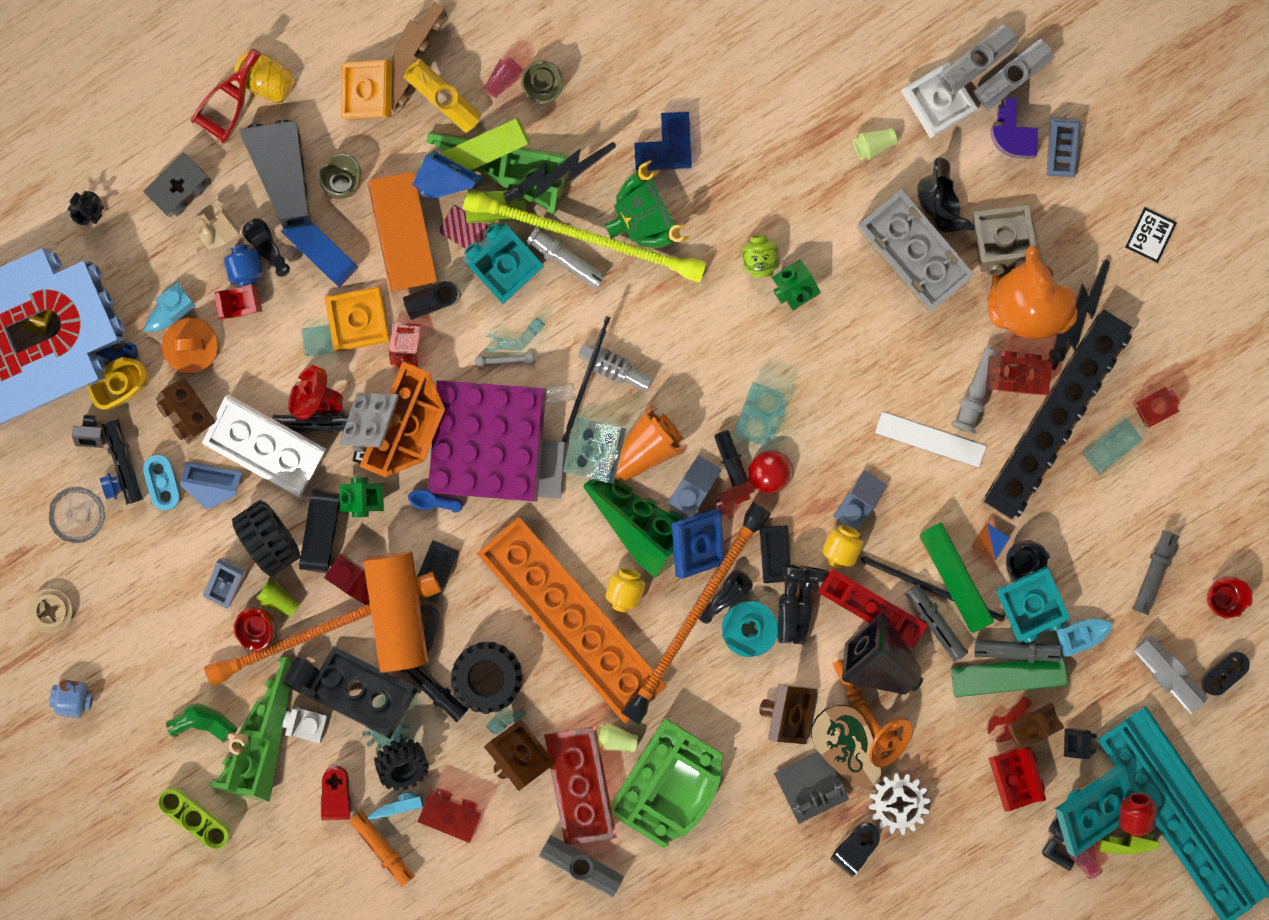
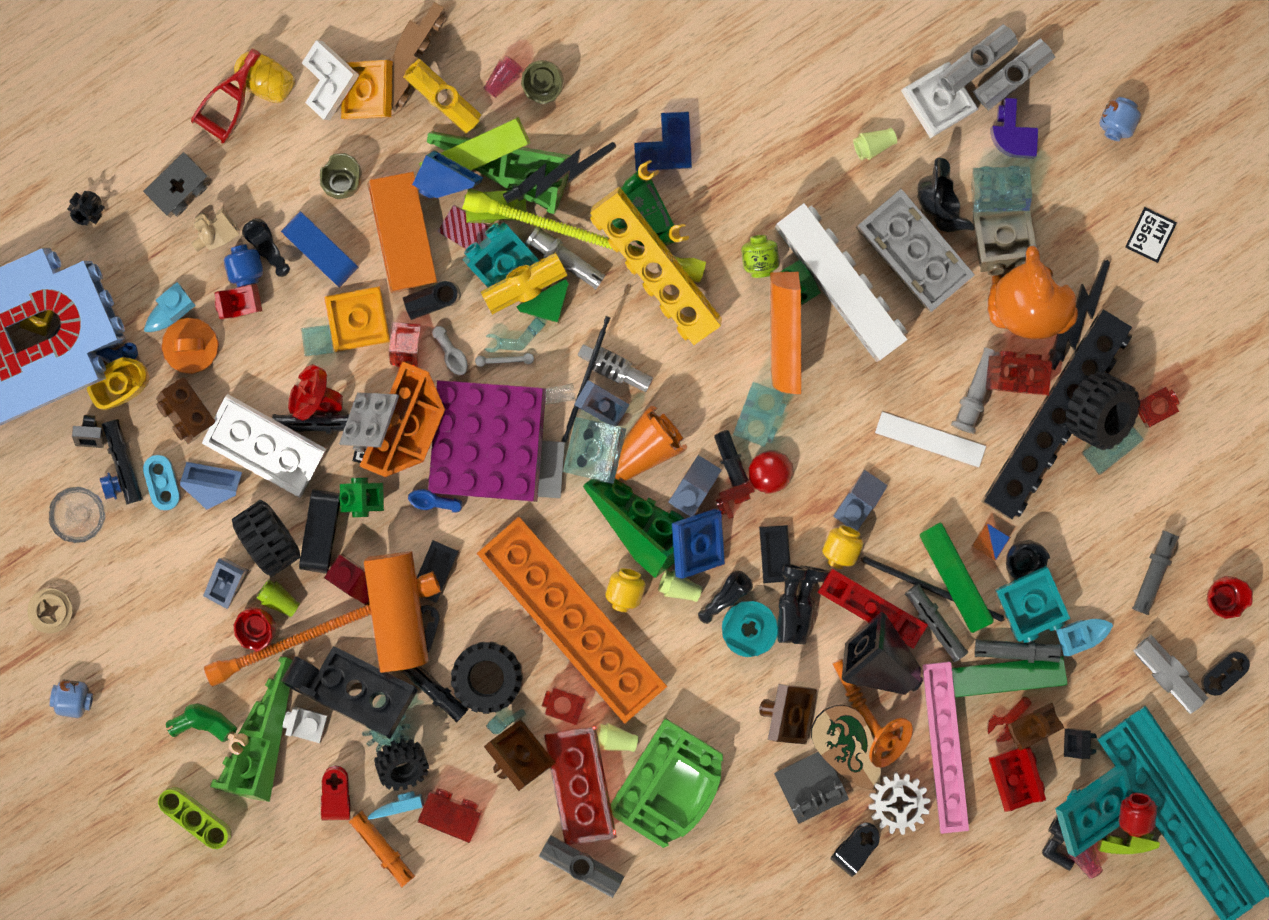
slope [240,119,312,229] -> none
orange hose [621,502,771,725] -> none
sand blue slope [1046,117,1080,177] -> none
none -> white plate [302,40,359,120]
none -> light grey piece [432,326,468,376]
none -> yellow piece [481,252,568,315]
none -> green slope [516,279,569,323]
none -> clear red brick [541,686,586,725]
none -> sand blue slope [574,380,629,429]
none -> yellow brick [590,186,722,345]
none -> yellowish green cone [658,570,702,602]
none -> orange brick [770,272,801,394]
none -> white brick [775,203,907,362]
none -> bright pink plate [922,661,969,834]
none -> clear light blue brick [971,166,1032,212]
none -> black tyre [1066,372,1140,450]
none -> medium blue head [1099,97,1141,141]

